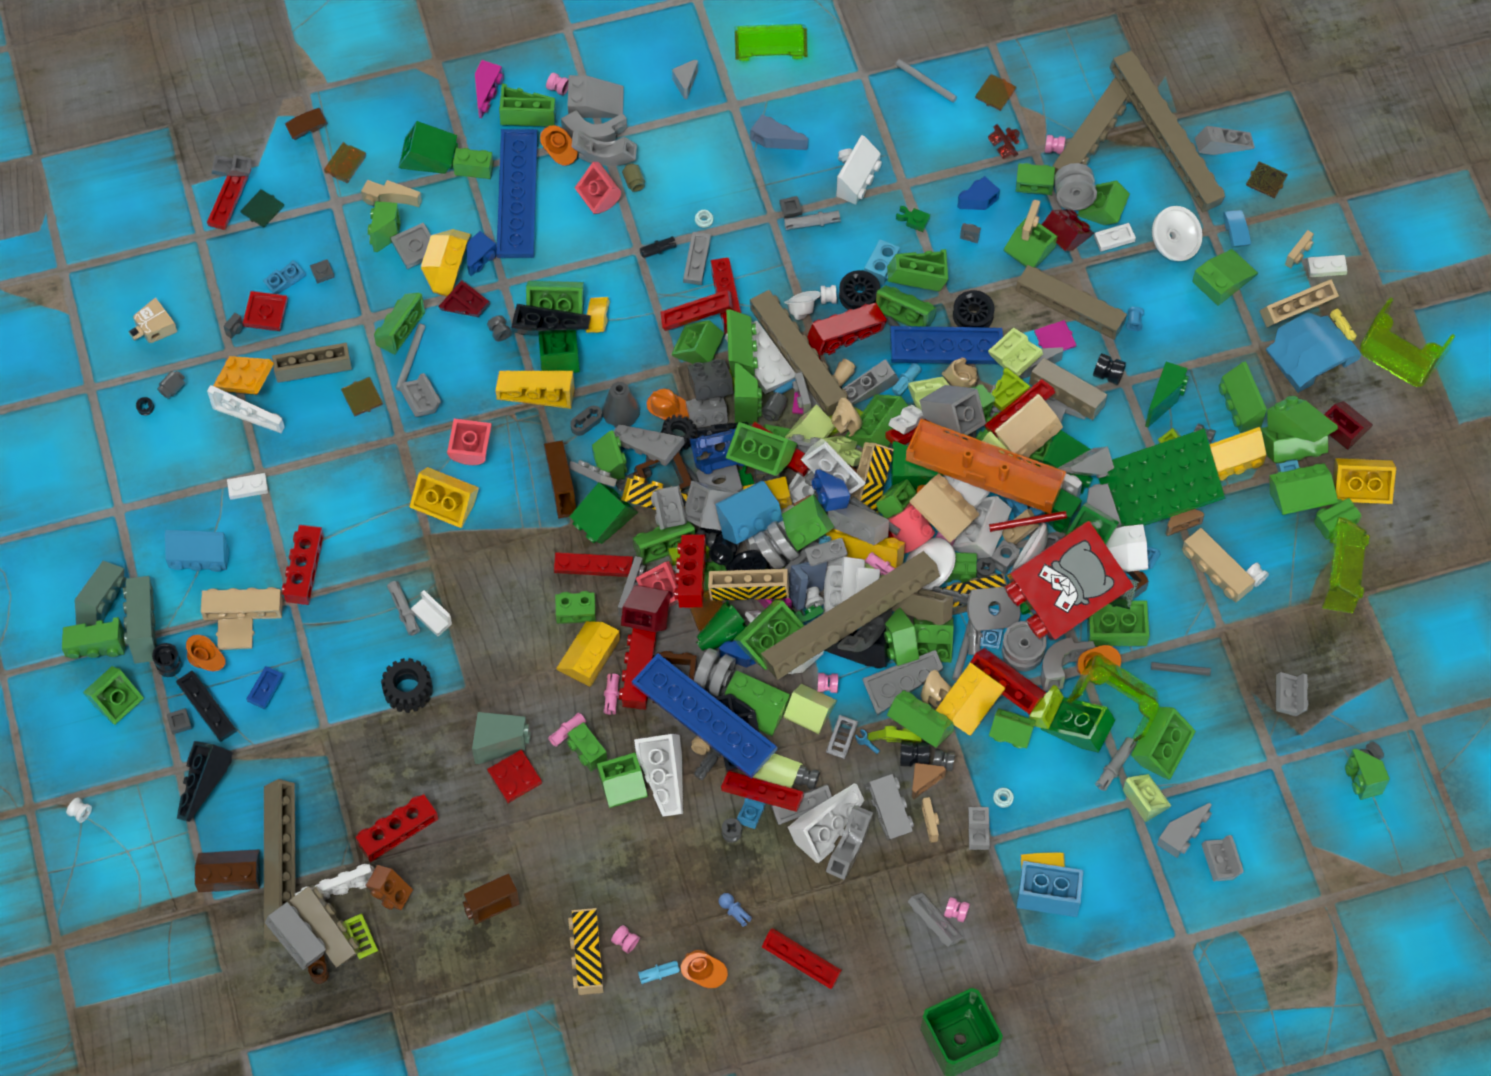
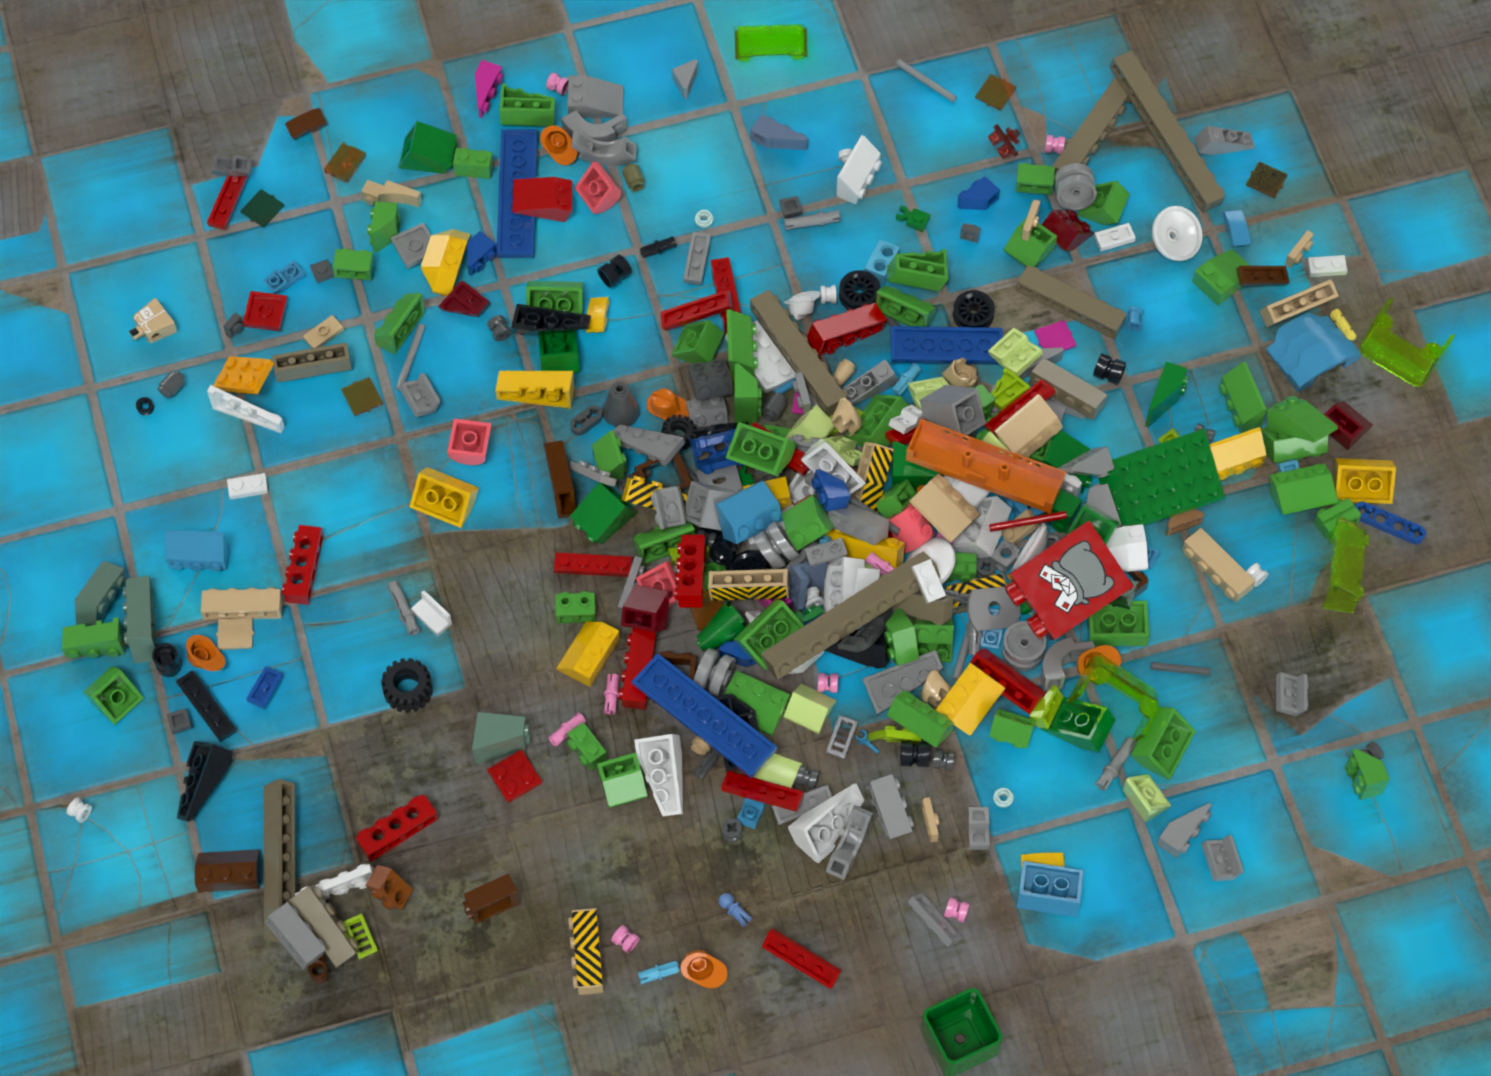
medium nougat slope [911,763,946,799] -> none
none -> tan plate [303,315,344,348]
none -> bright green brick [333,248,375,280]
none -> red slope [512,177,572,222]
none -> black wheel [597,254,632,288]
none -> white plate [911,559,946,604]
none -> reddish brown plate [1236,266,1290,286]
none -> blue beam [1355,502,1426,544]

